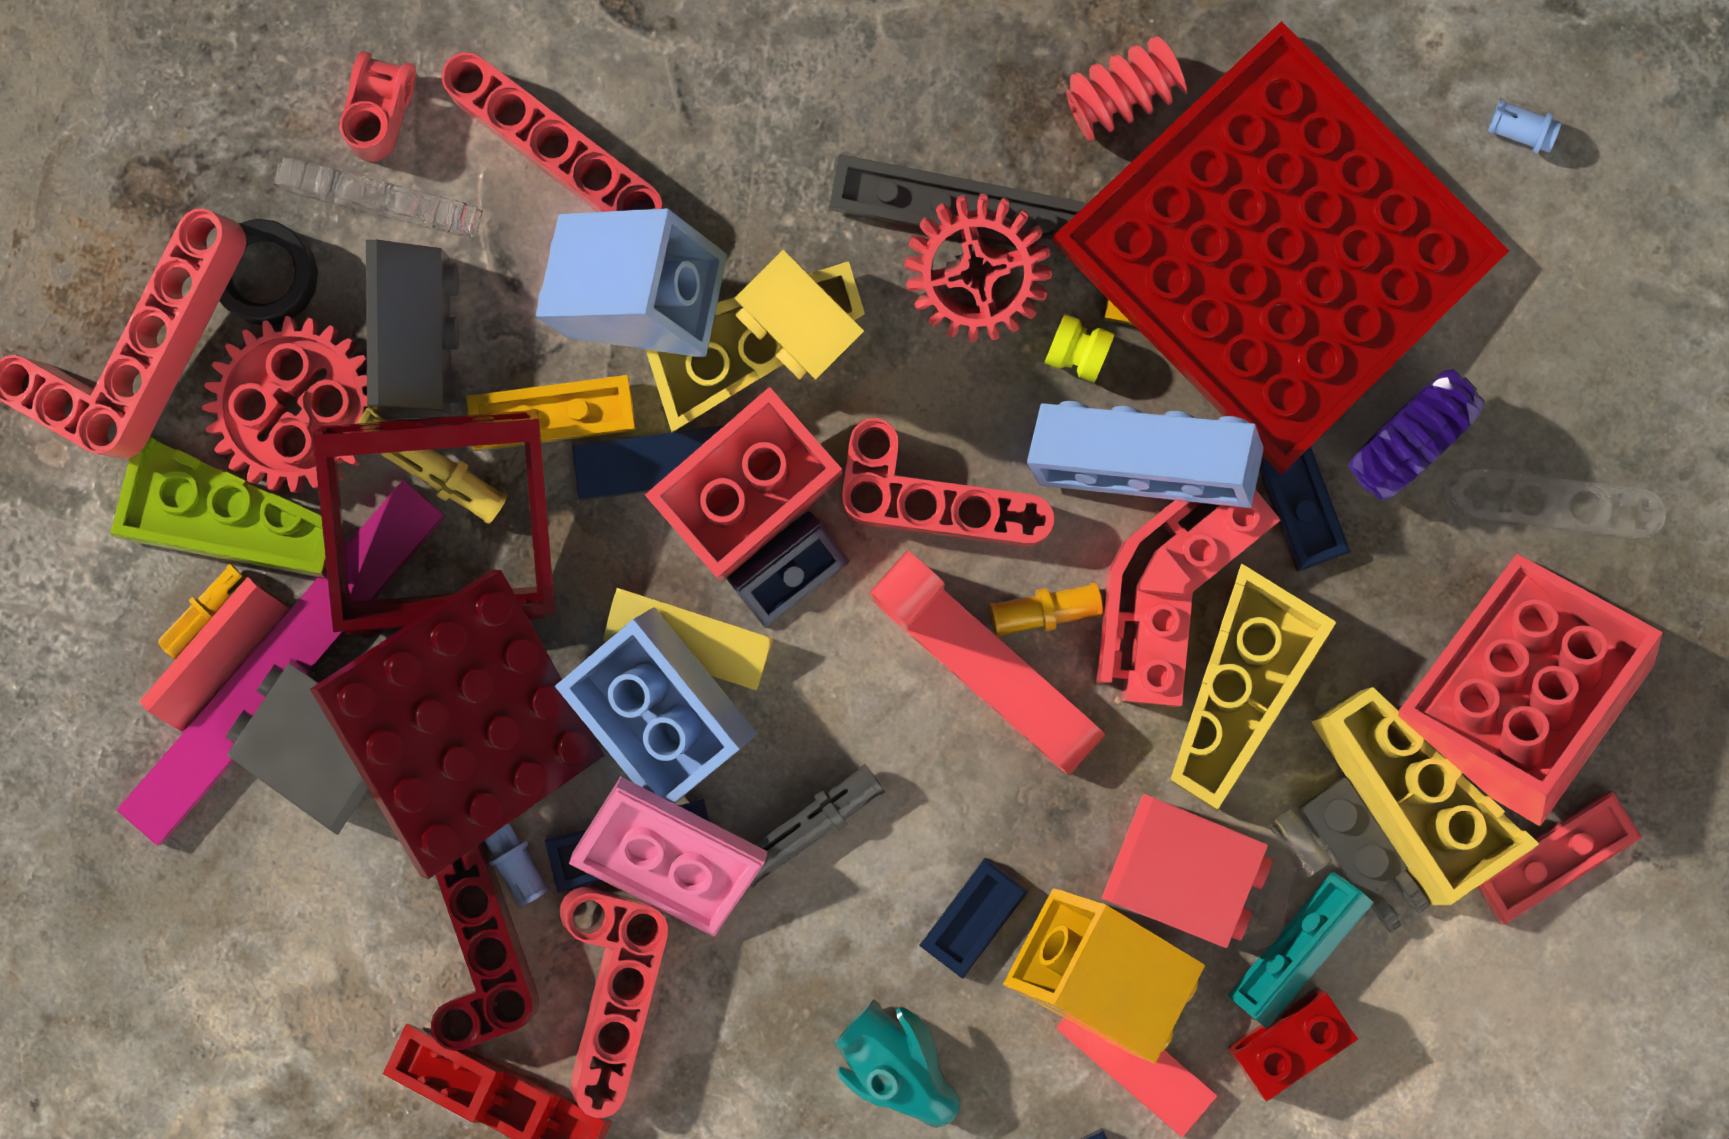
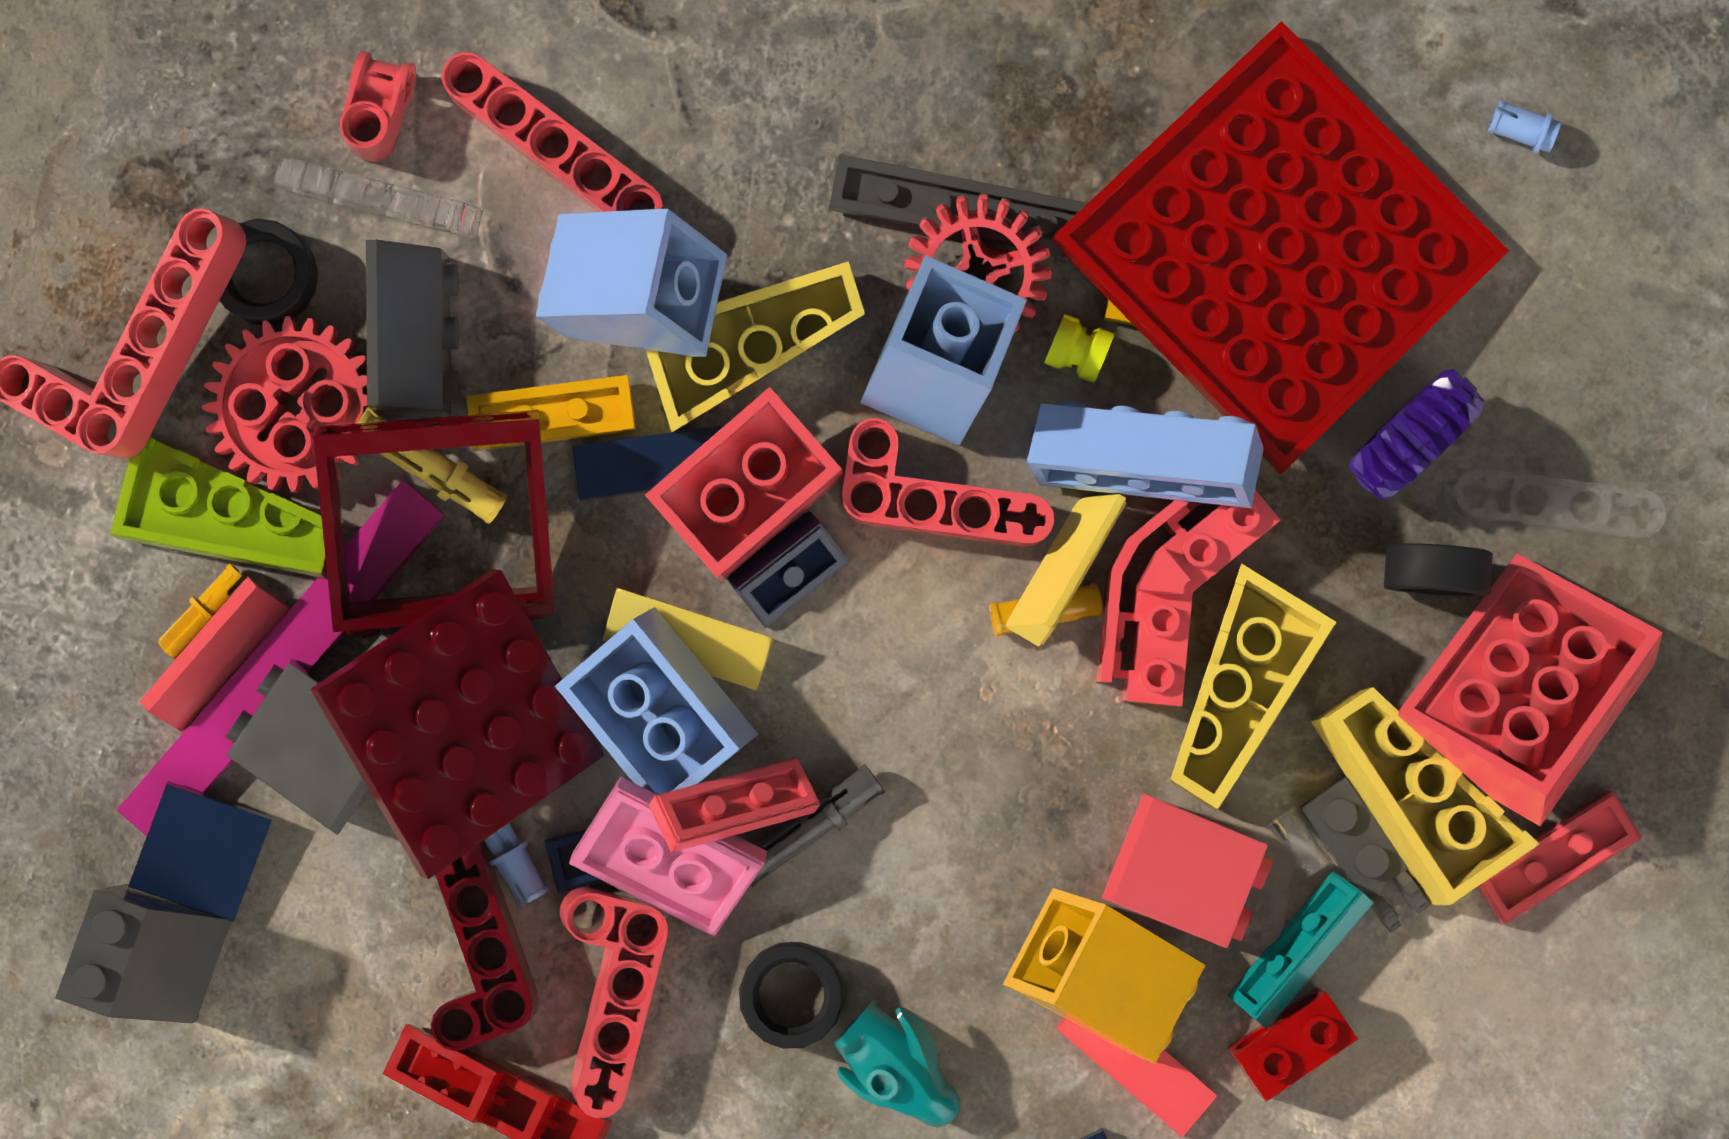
light yellow brick [735,250,864,380] -> none
coral beam [869,550,1106,776] -> none
dark blue tile [919,858,1029,979] -> none
coral piece [1065,36,1187,142] -> none
dark blue tile [1259,446,1351,572] -> none
none -> dark grey slope [55,884,231,1023]
none -> dark blue tile [128,781,273,922]
none -> coral tile [649,757,821,853]
none -> black tyre [739,942,843,1049]
none -> light blue slope [860,255,1027,446]
none -> light yellow slope [1006,494,1127,647]
none -> black tyre [1384,543,1493,597]

